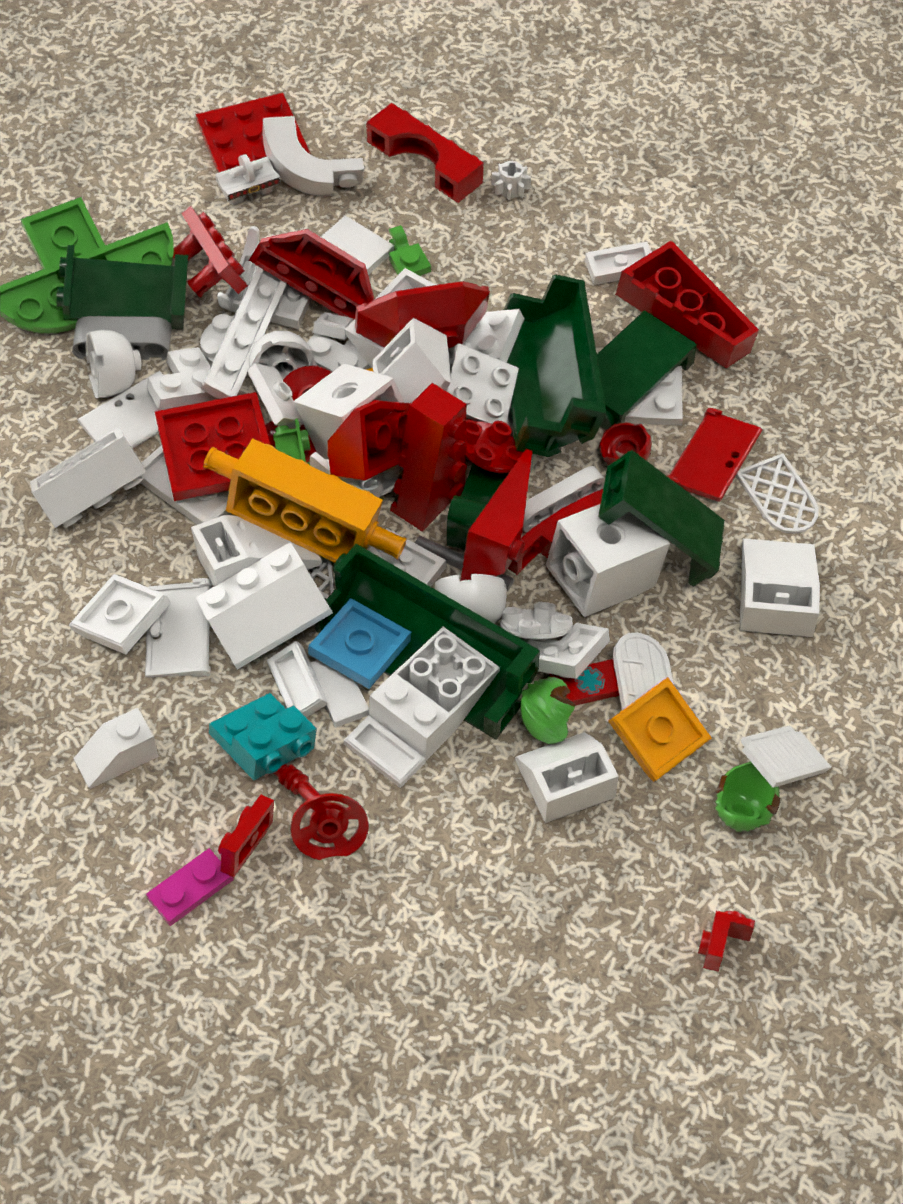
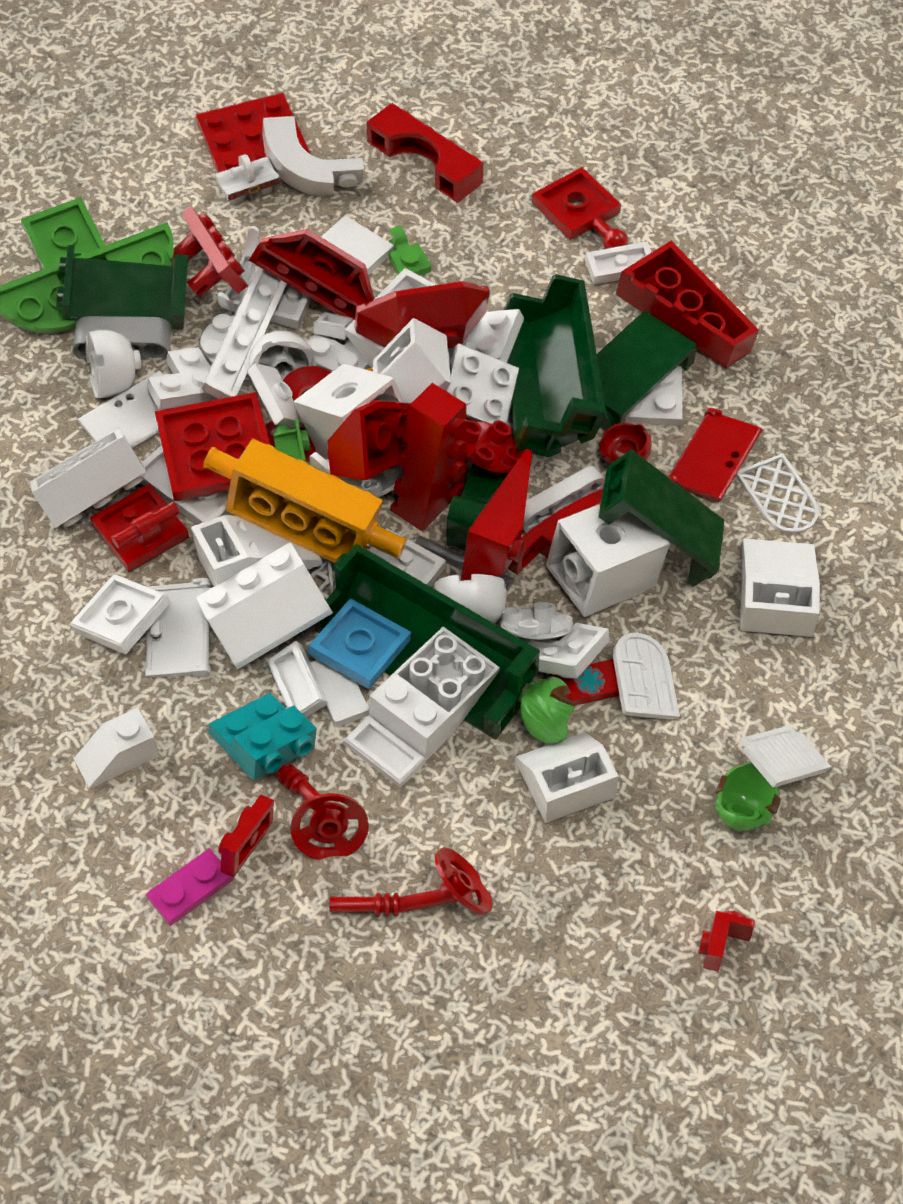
white gear [492,161,531,200] -> none
light orange plate [608,677,712,782] -> none
none -> red plate [90,484,189,572]
none -> red dish [330,847,493,916]
none -> red plate [532,167,628,249]

